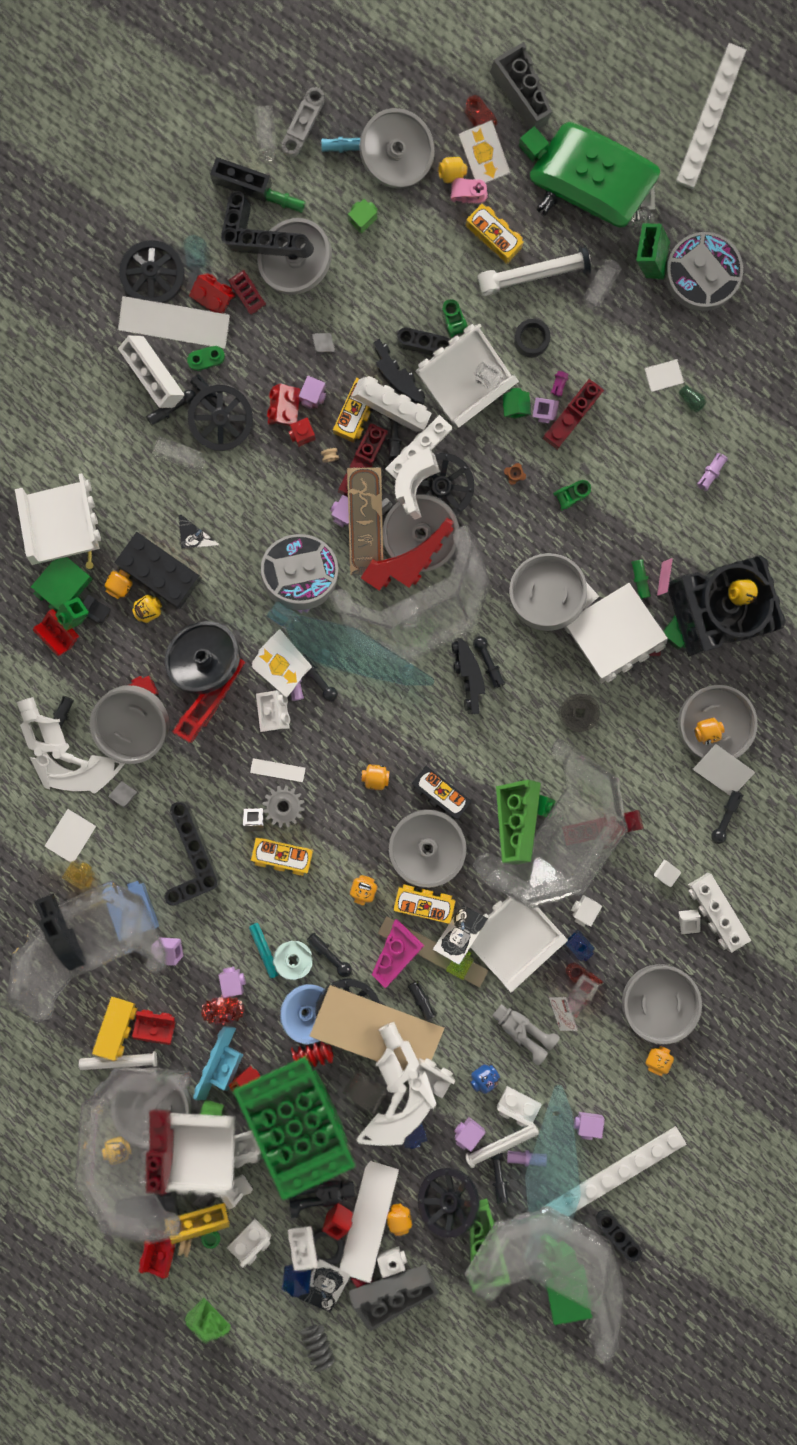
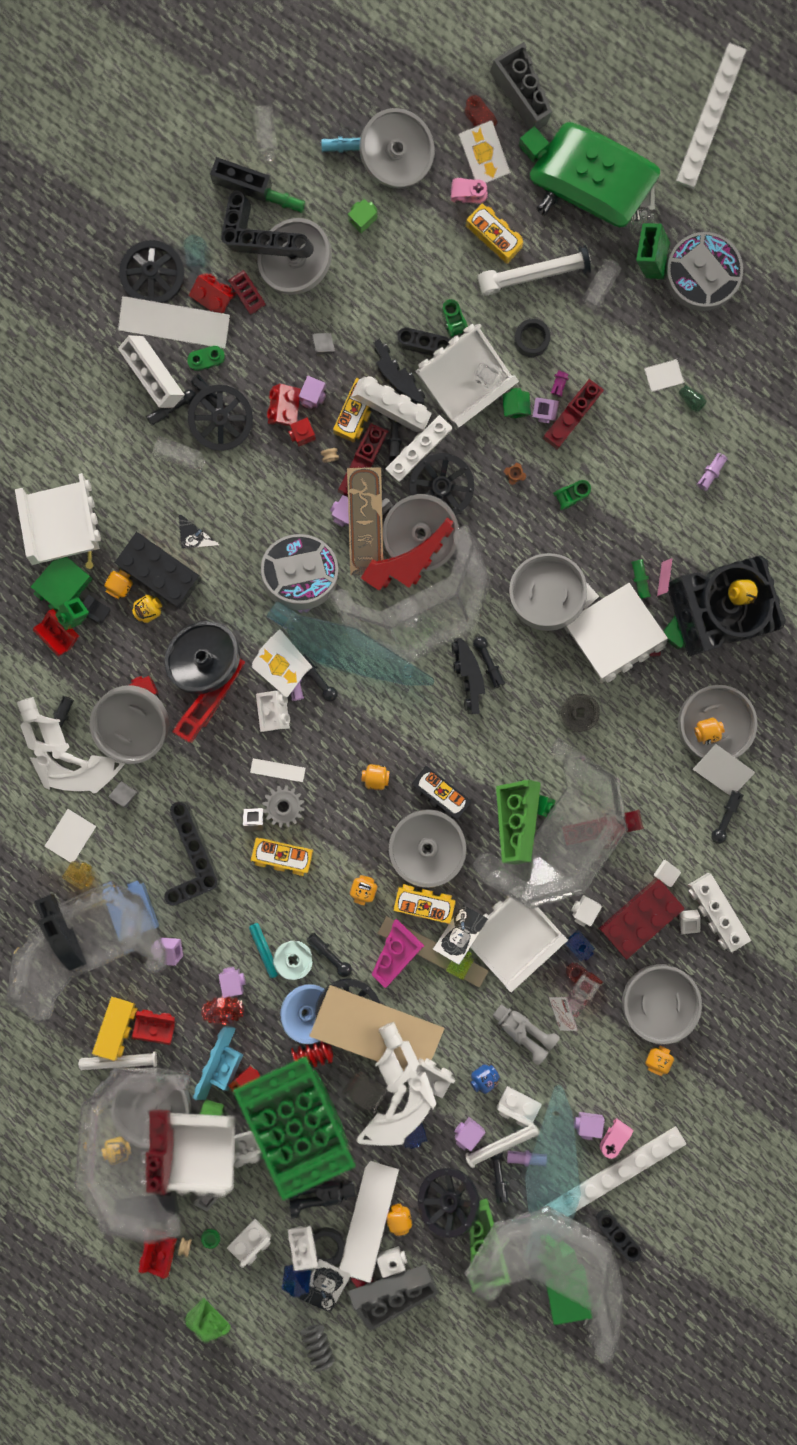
yellow brick [166,1203,229,1244] -> none
white bracket [220,1175,253,1209] -> none
light grey plate [282,87,325,157] -> none
red brick [322,1203,353,1240] -> none
white arch [395,448,440,520] -> none
black pin [407,980,436,1021] -> none
yellow head [438,157,467,183] -> none
none -> dark red brick [598,878,685,960]
none -> bright pink piece [600,1118,633,1158]

